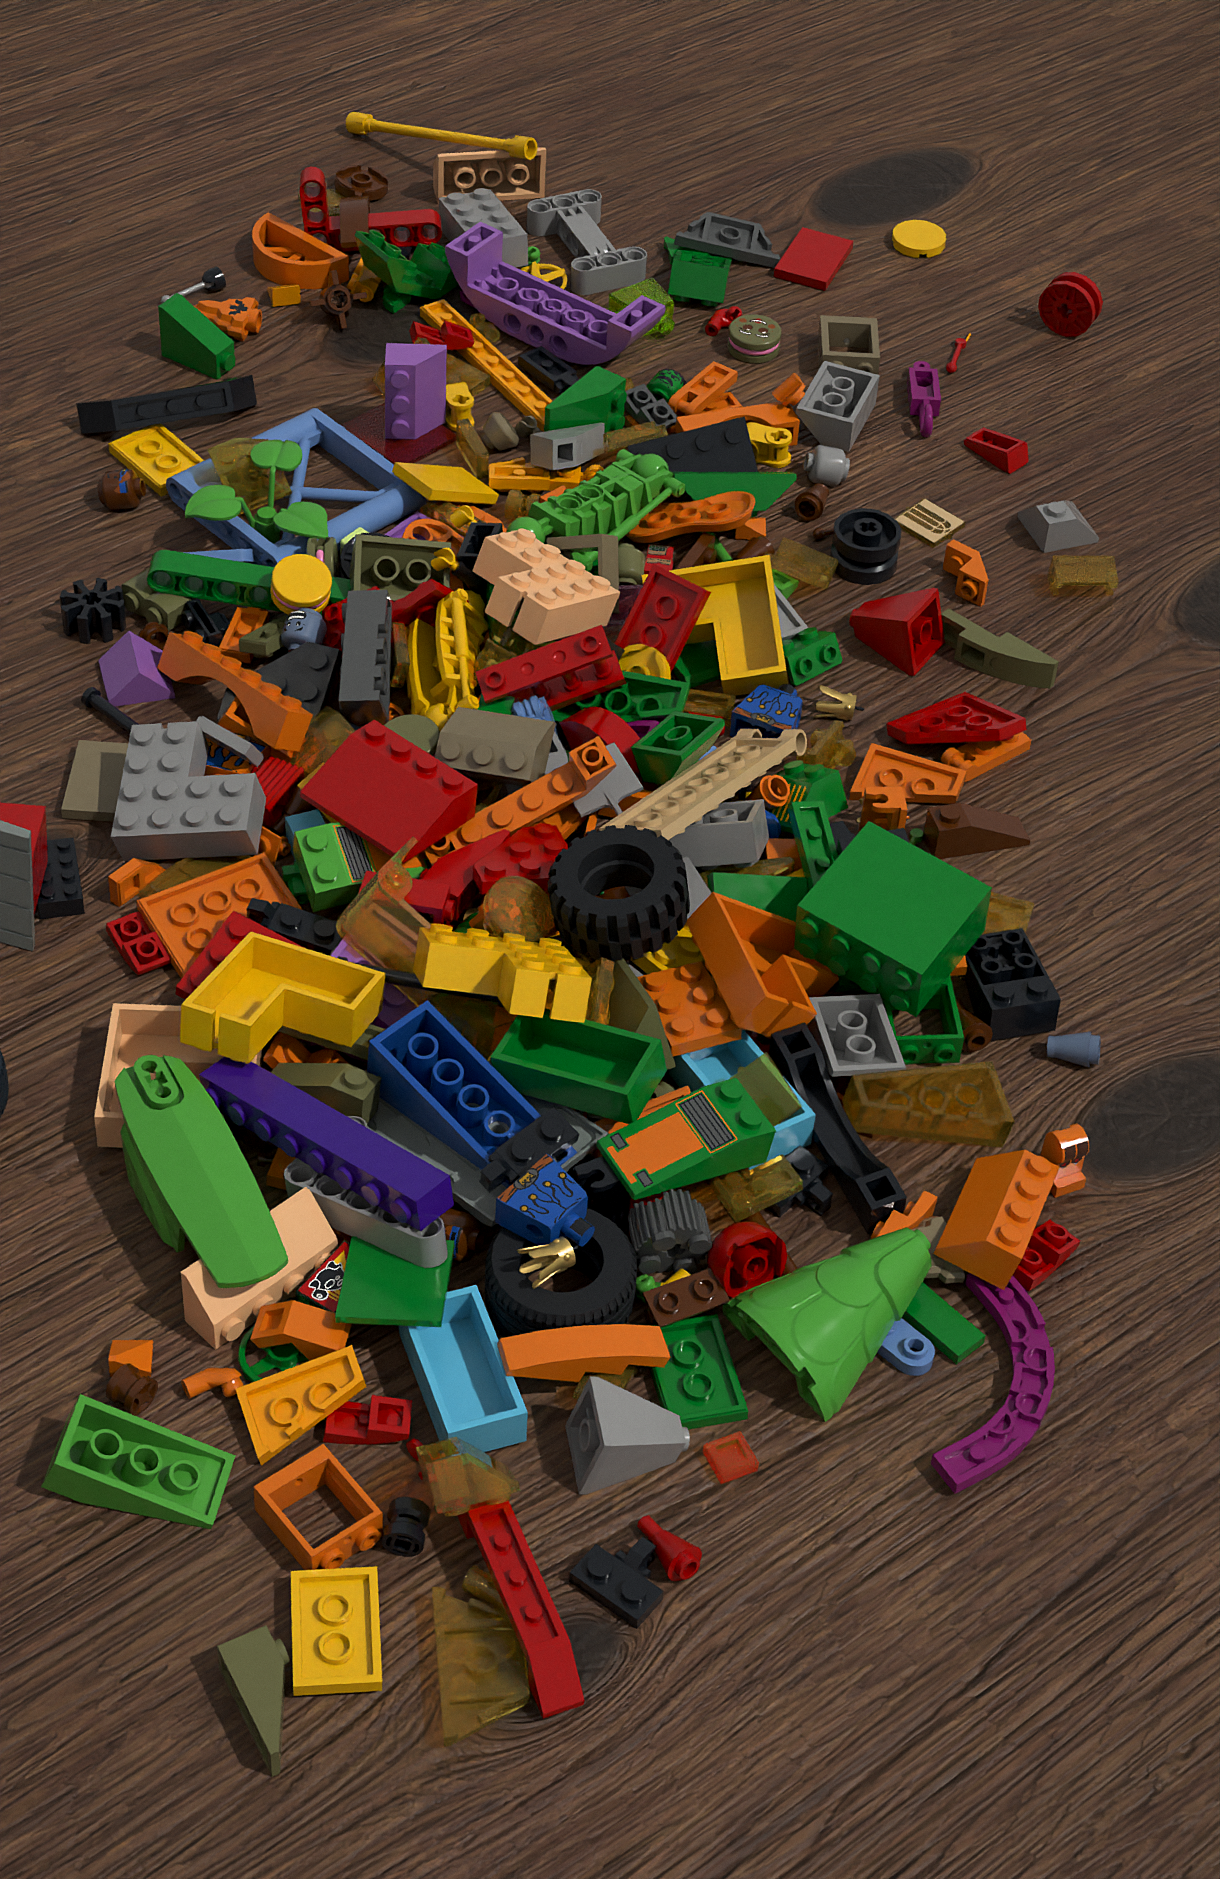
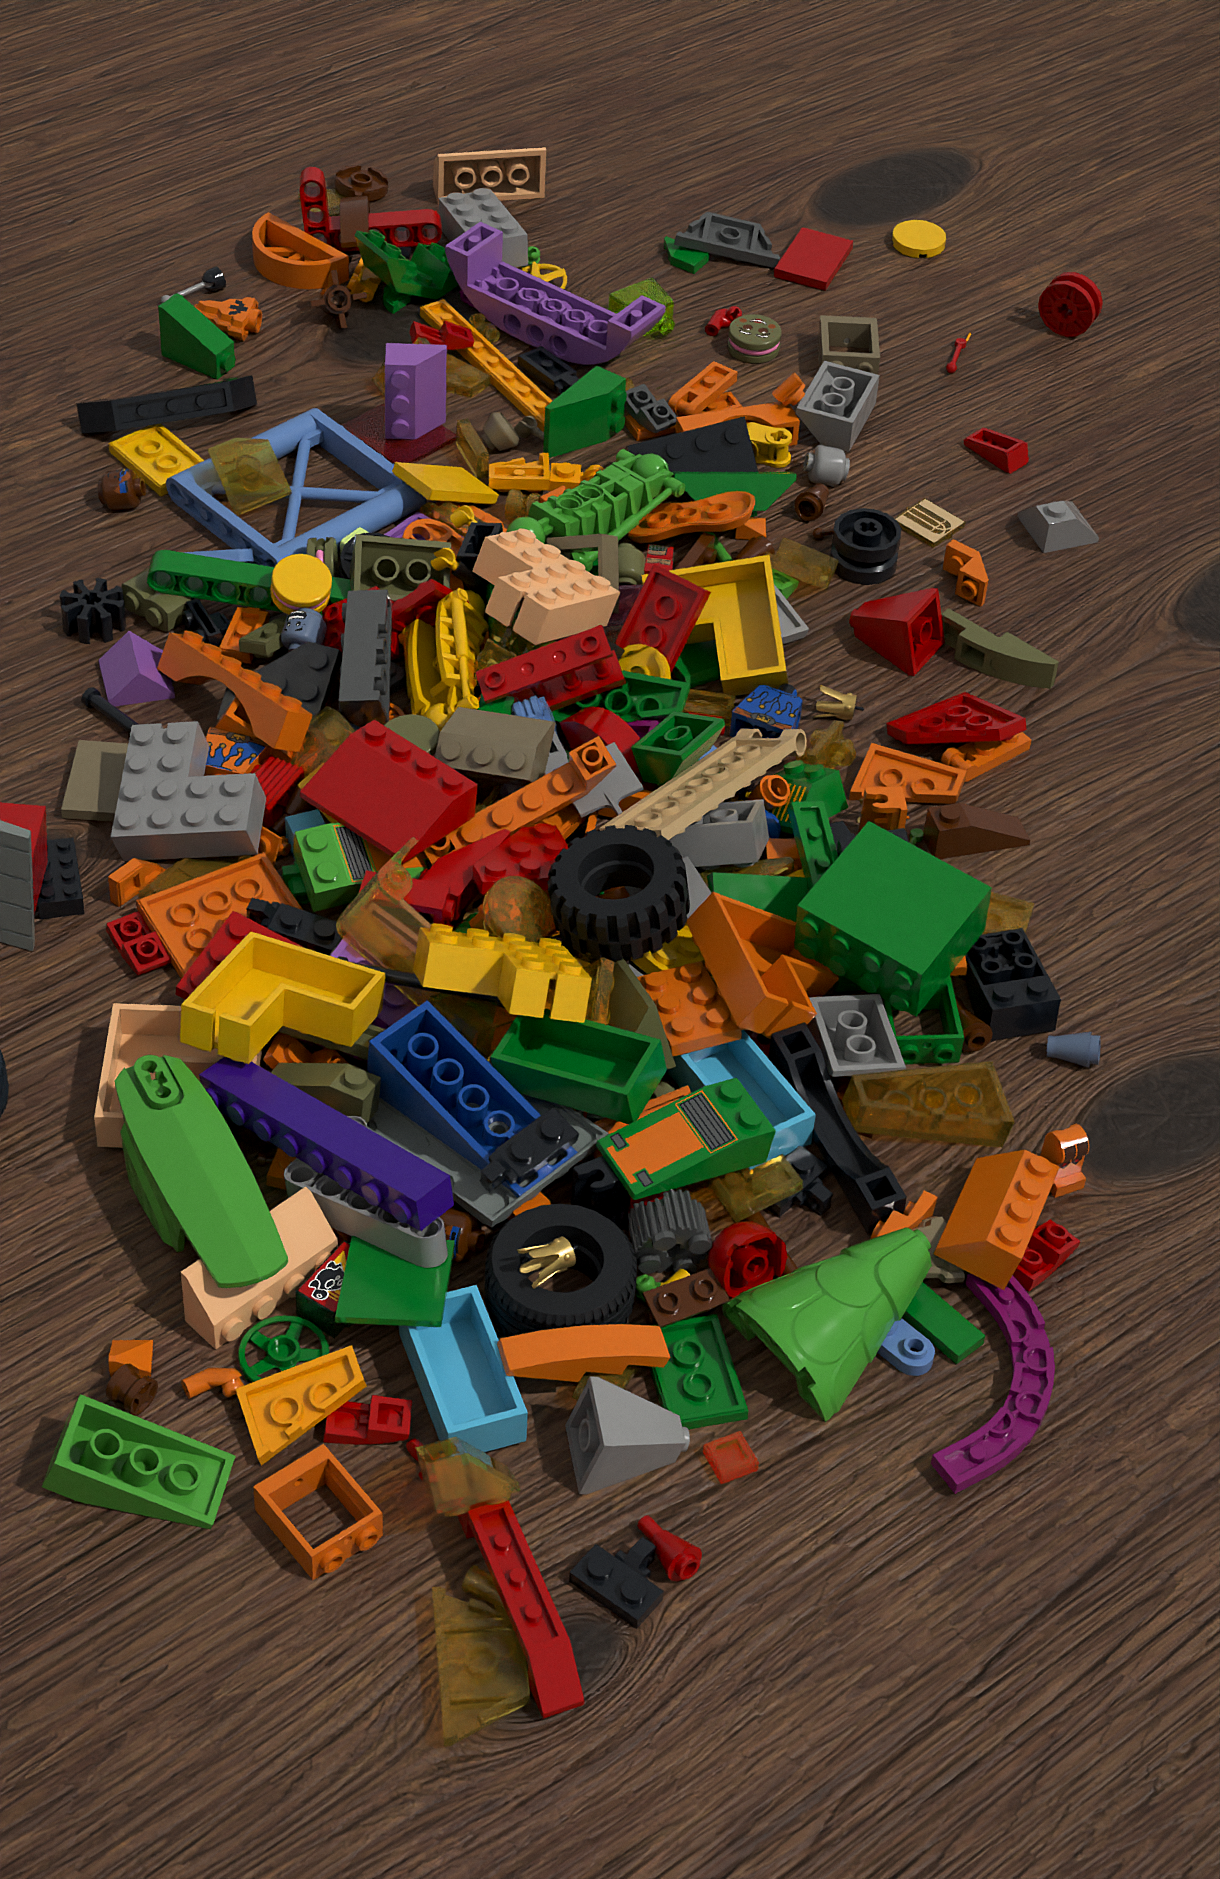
reddish brown plate [138,622,169,650] -> none
bright green plant [185,440,328,544] -> none
light grey tile [196,716,264,767] -> none
olive slope [217,1625,289,1777] -> none
orange slope [250,1300,352,1361] -> none
light orange slope [267,284,301,307] -> none
yellow plate [291,1566,382,1696] -> none
yellow hose [346,112,538,160] -> none
black wheel [382,1497,431,1557] -> none
clear yellow tile [390,622,410,688] -> none
yellow piece [446,382,474,432] -> none
torso [495,1154,595,1246] -> none
light grey beam [526,189,647,295] -> none
light grey slope [530,422,604,470] -> none
clear yellow slope [603,421,668,453] -> none
green head [646,369,687,403] -> none
green slope [668,250,732,306] -> none
clear yellow piece [728,1052,803,1127] -> none
green bracket [782,627,842,686] -> none
magenta piece [907,361,941,438] -> none
clear yellow hinge [1047,555,1119,595] -> none

